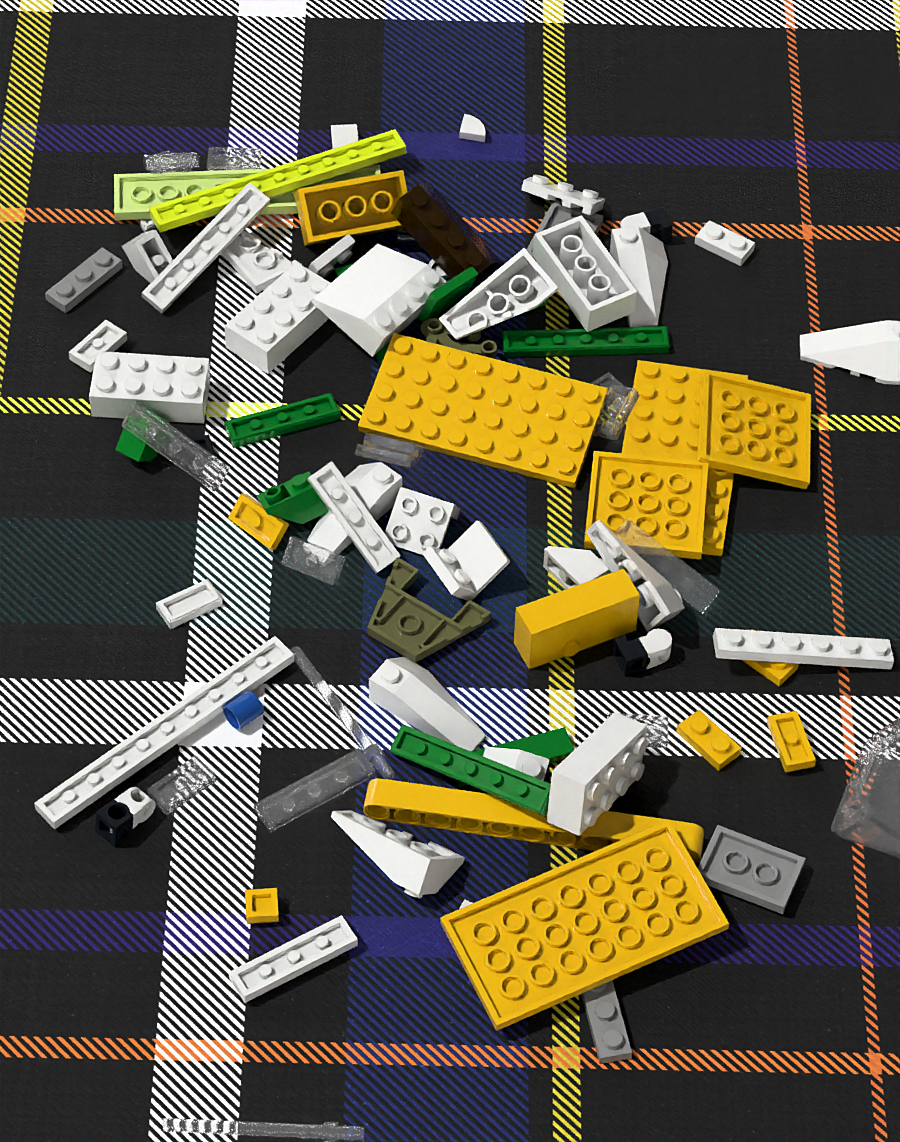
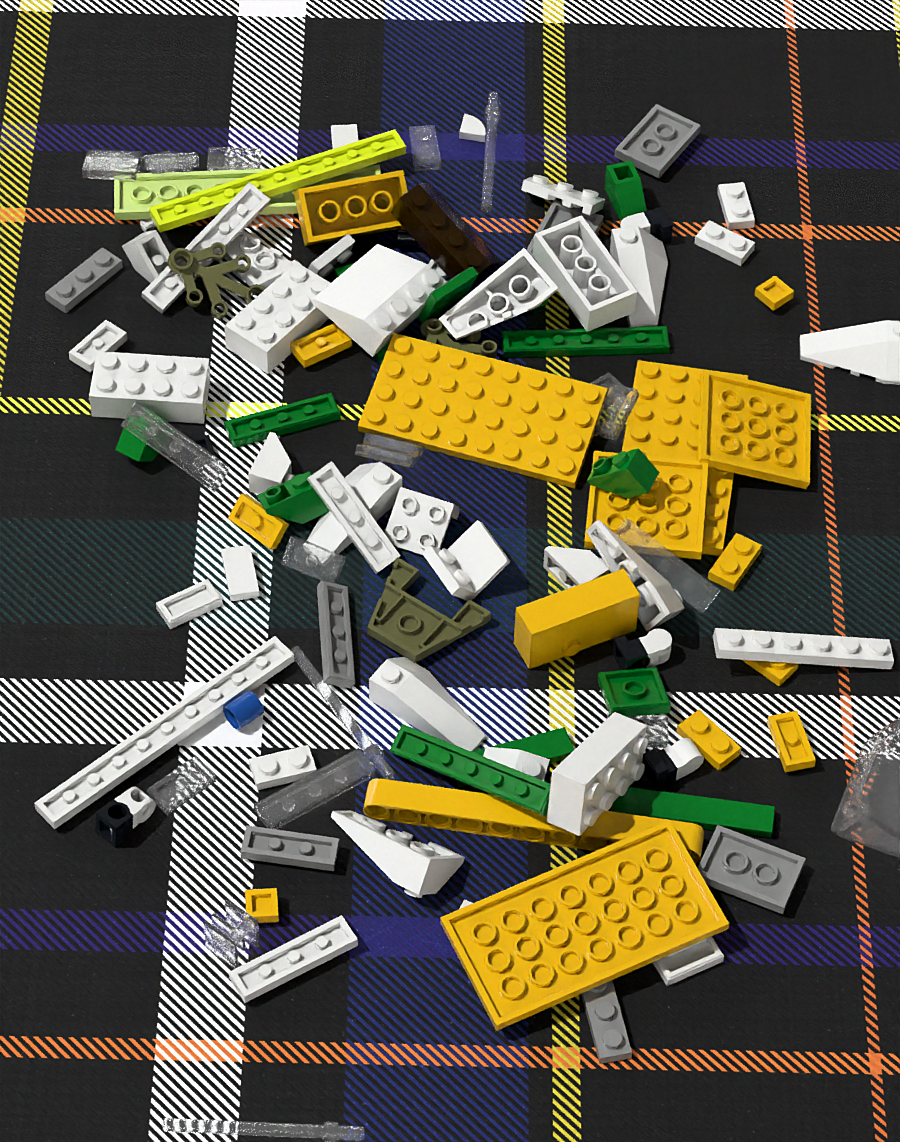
none -> clear slope [82,149,143,180]
none -> olive plant [168,242,265,319]
none -> clear piece [203,899,260,969]
none -> white tile [221,545,260,601]
none -> light grey plate [240,825,339,871]
none -> white slope [248,432,295,494]
none -> white plate [249,745,317,791]
none -> yellow plate [290,323,352,368]
none -> light grey tile [317,581,355,689]
none -> clear plate [409,125,441,171]
none -> clear bar [481,91,500,213]
none -> green slope [587,448,660,498]
none -> green tile [597,667,671,717]
none -> green slope [604,160,647,221]
none -> green tile [608,787,775,838]
none -> light grey plate [614,104,701,178]
none -> leg [642,738,704,791]
none -> white tile [652,936,724,986]
none -> yellow plate [708,533,762,591]
none -> white plate [717,182,755,230]
none -> yellow plate [755,276,794,311]

